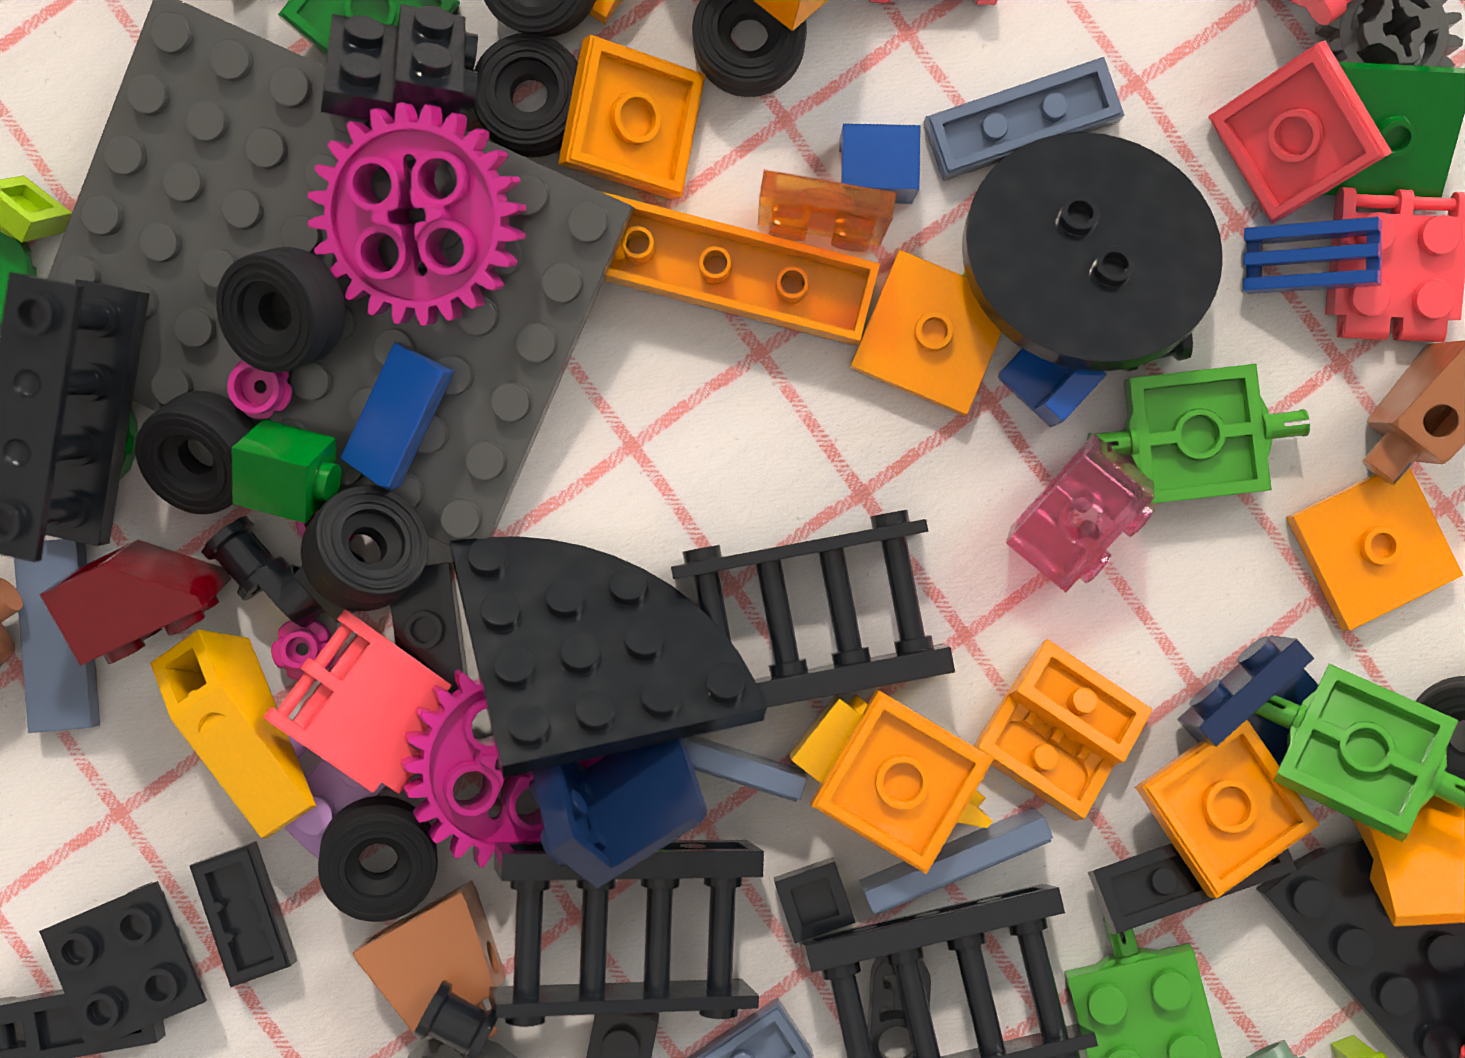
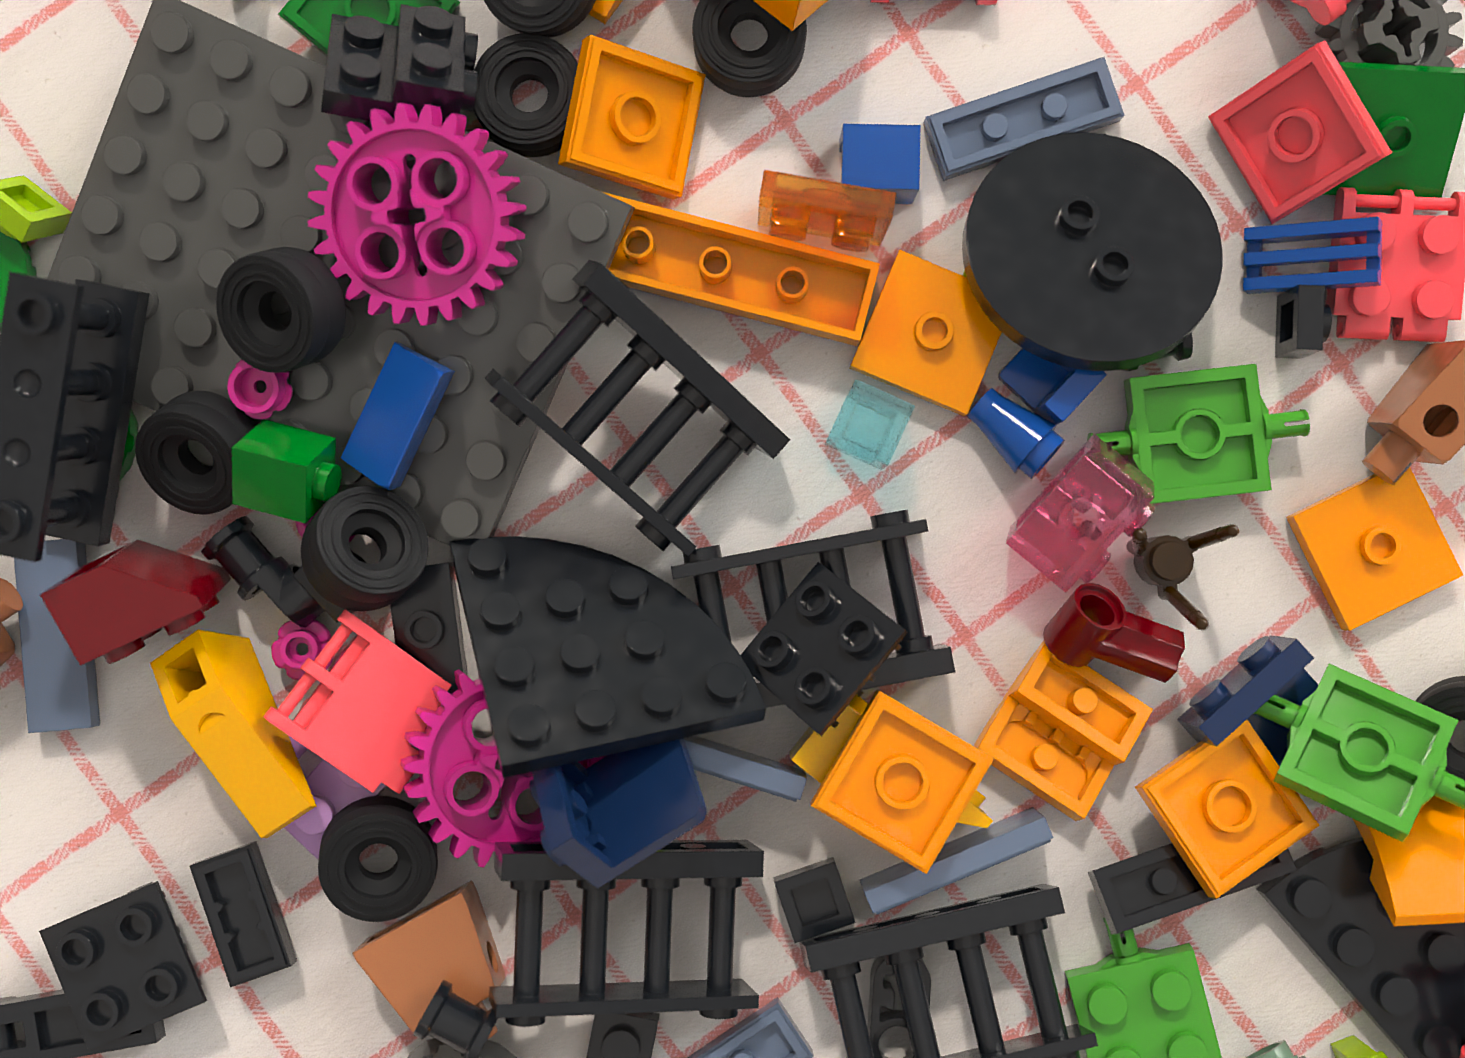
none -> black fence [485,260,790,556]
none -> black hinge [741,562,908,736]
none -> clear light blue panel [825,380,915,470]
none -> blue cone [967,388,1065,479]
none -> dark red piece [1043,583,1185,683]
none -> dark brown plant [1126,524,1239,630]
none -> black plate [1275,285,1332,359]

